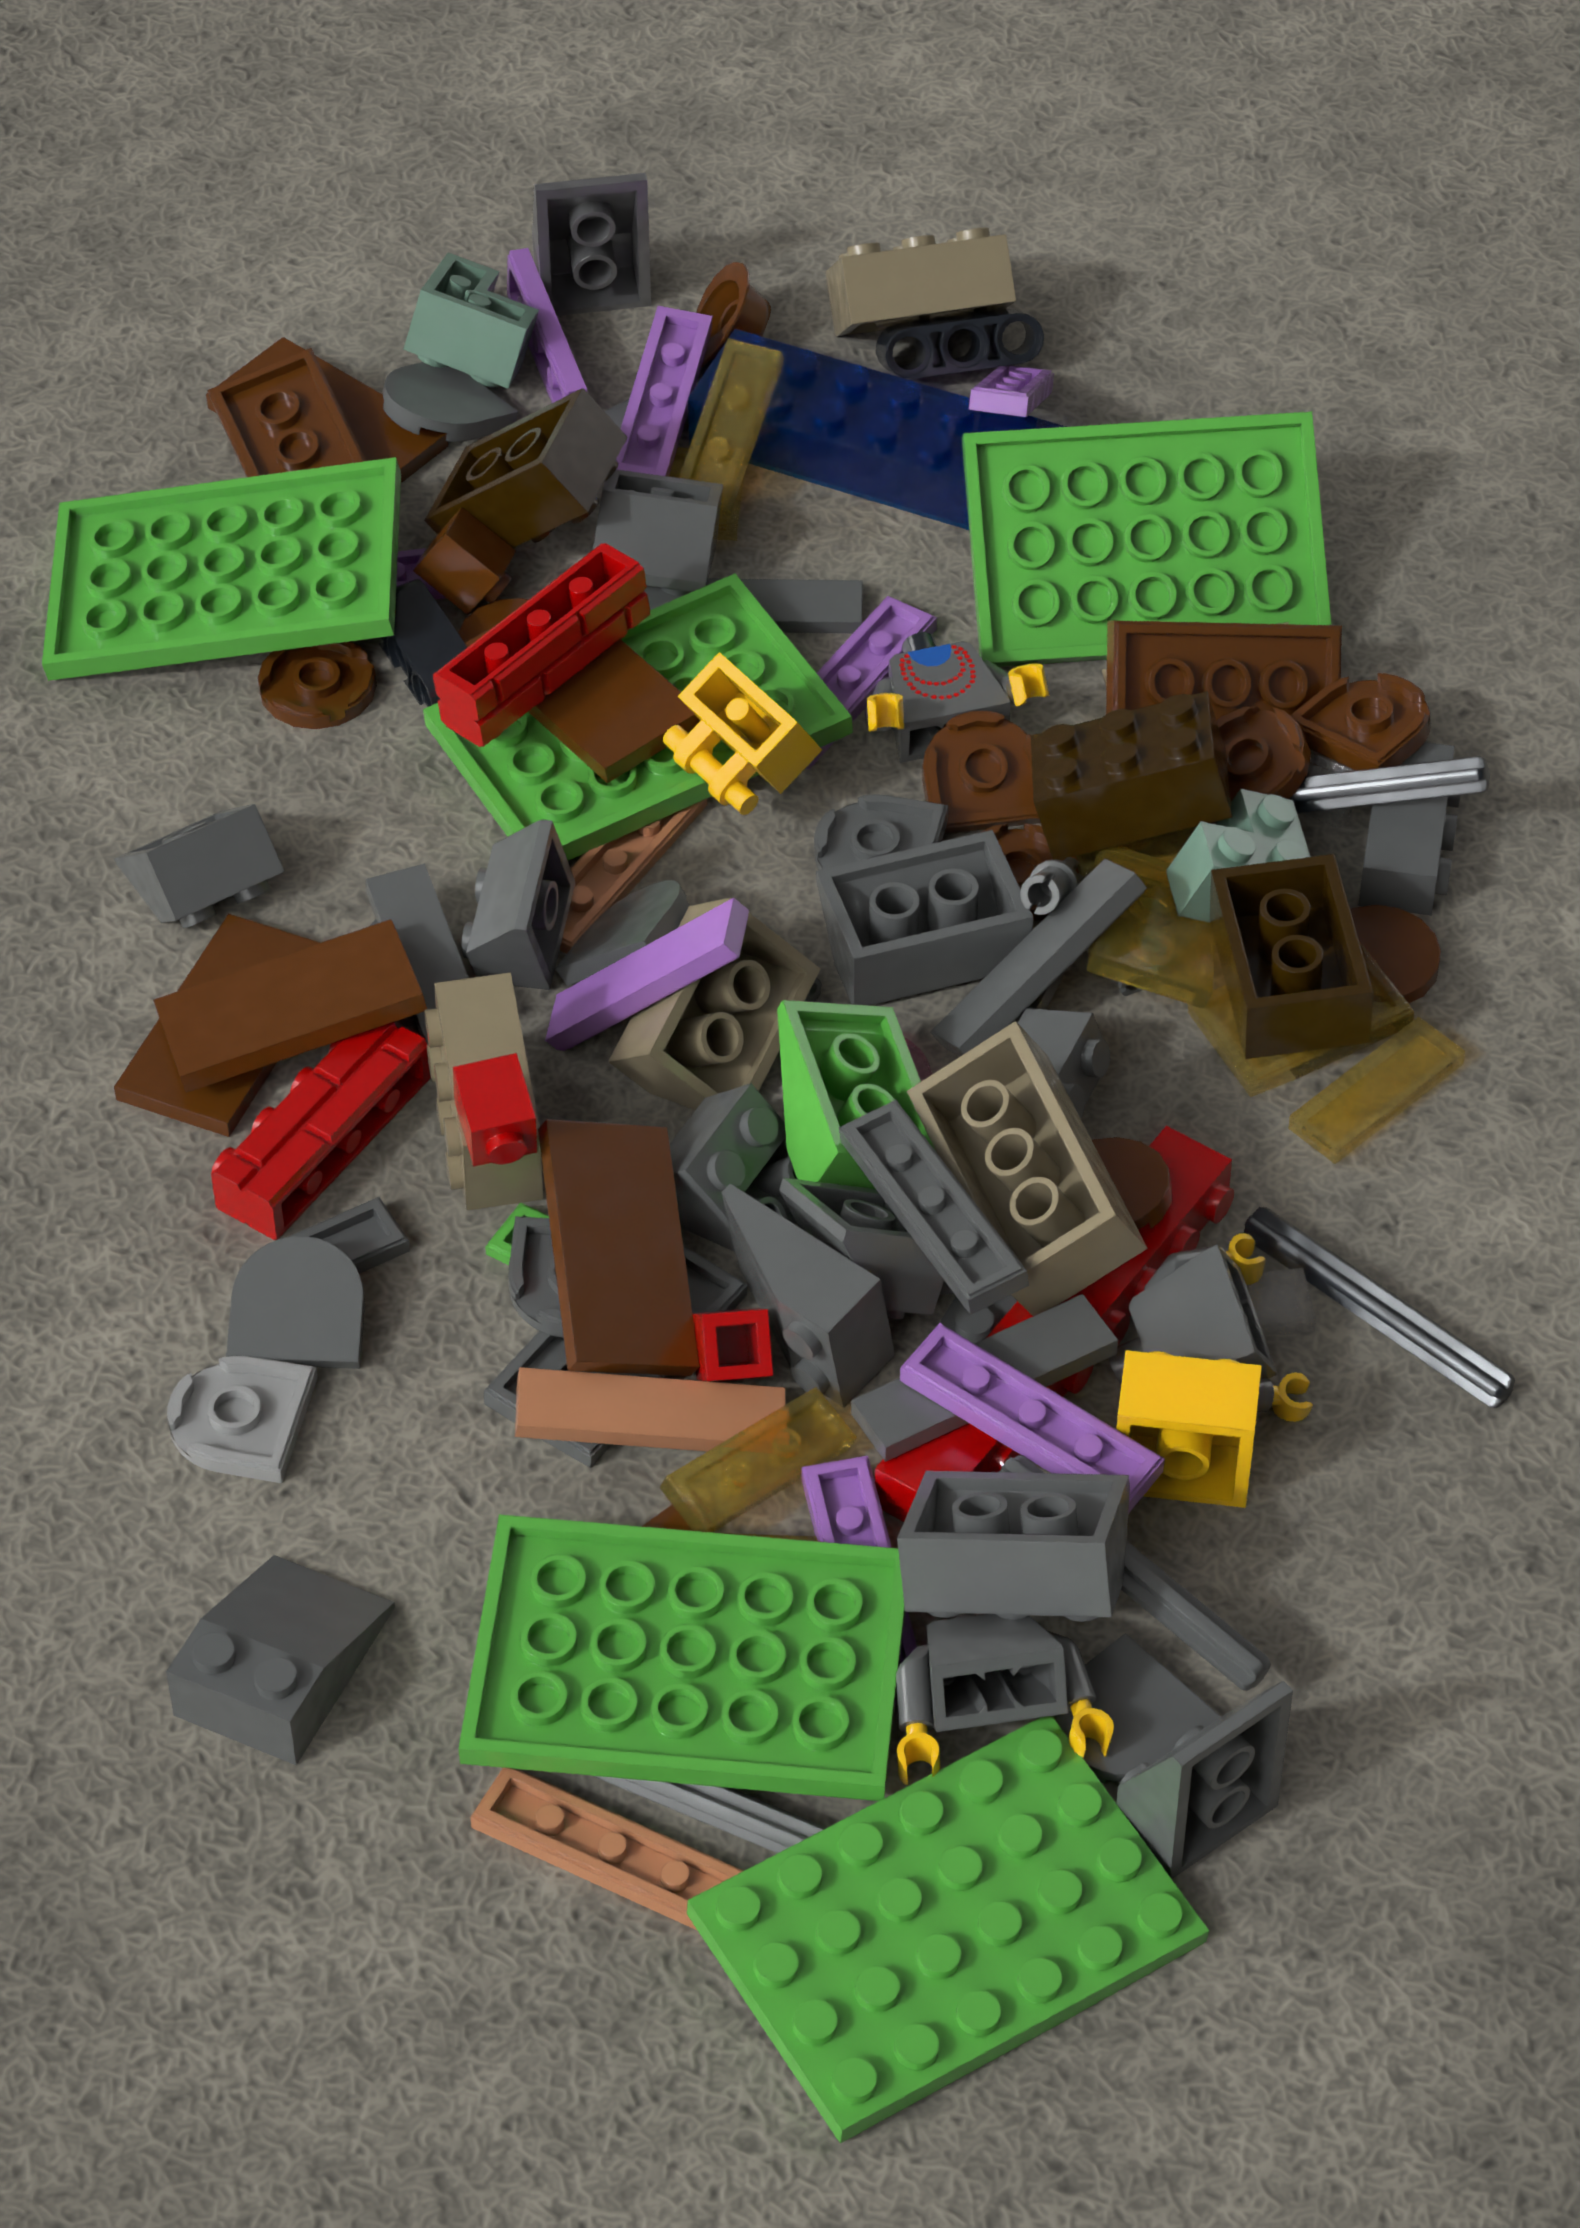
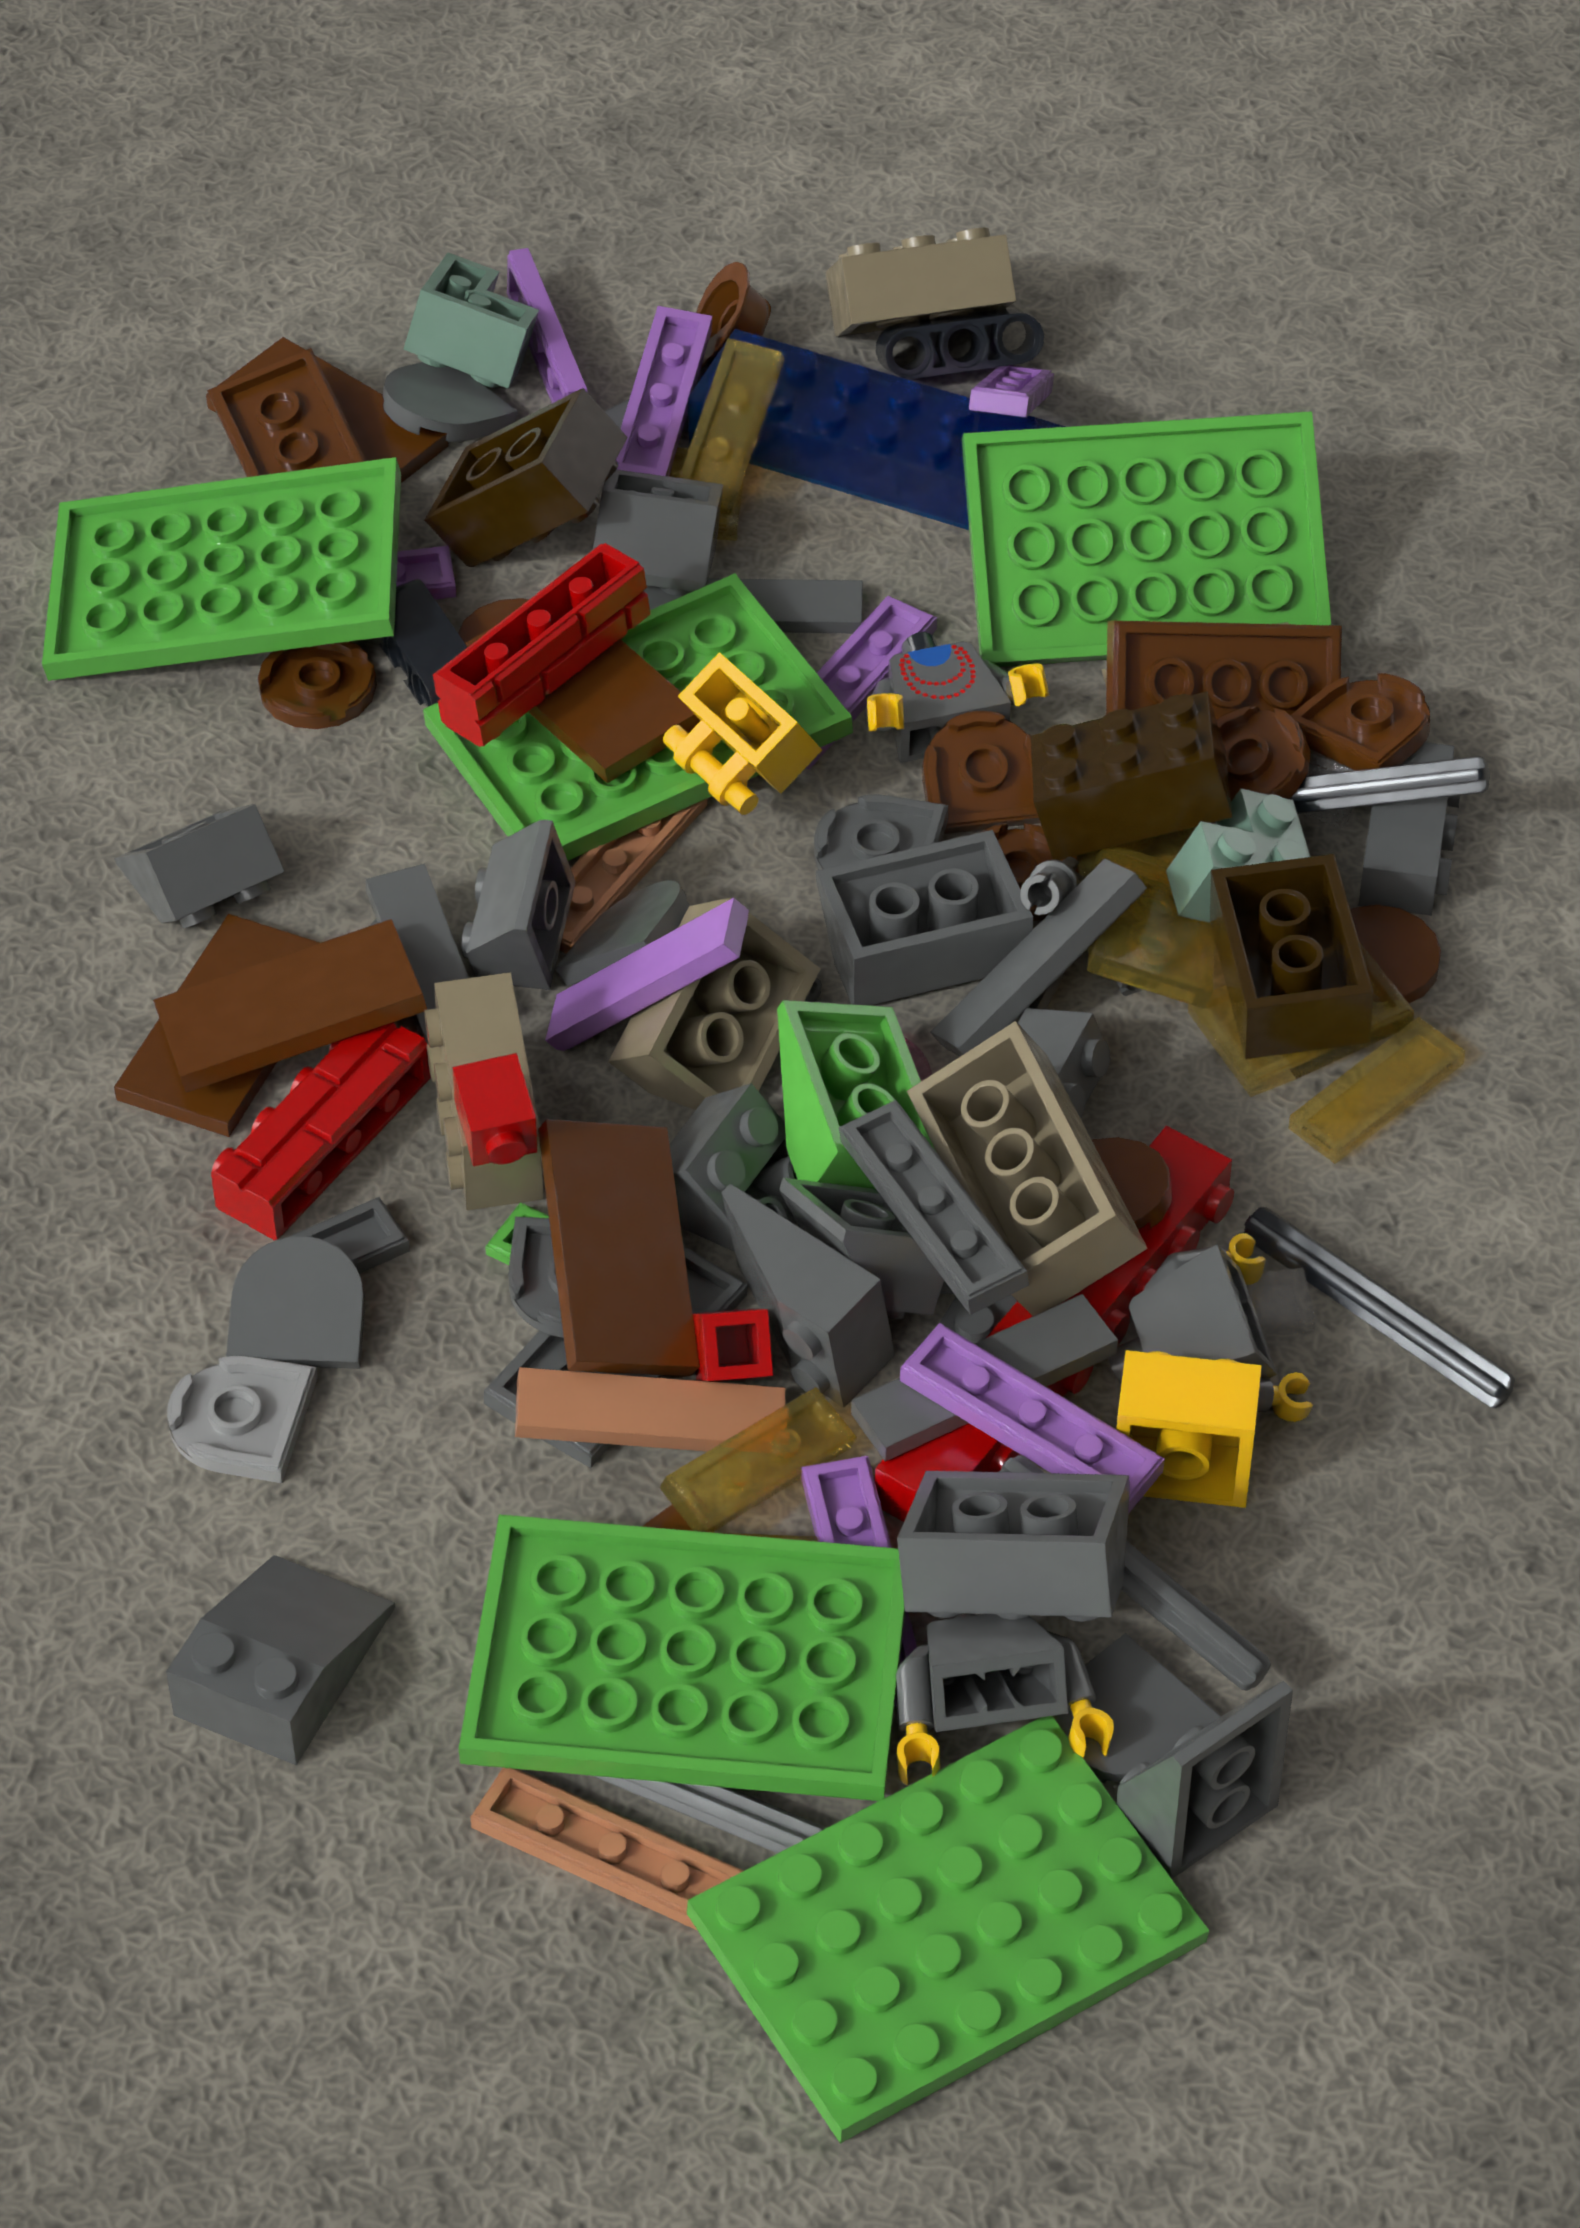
reddish brown brick [413,507,516,615] -> none
flat silver slope [532,173,651,316] -> none

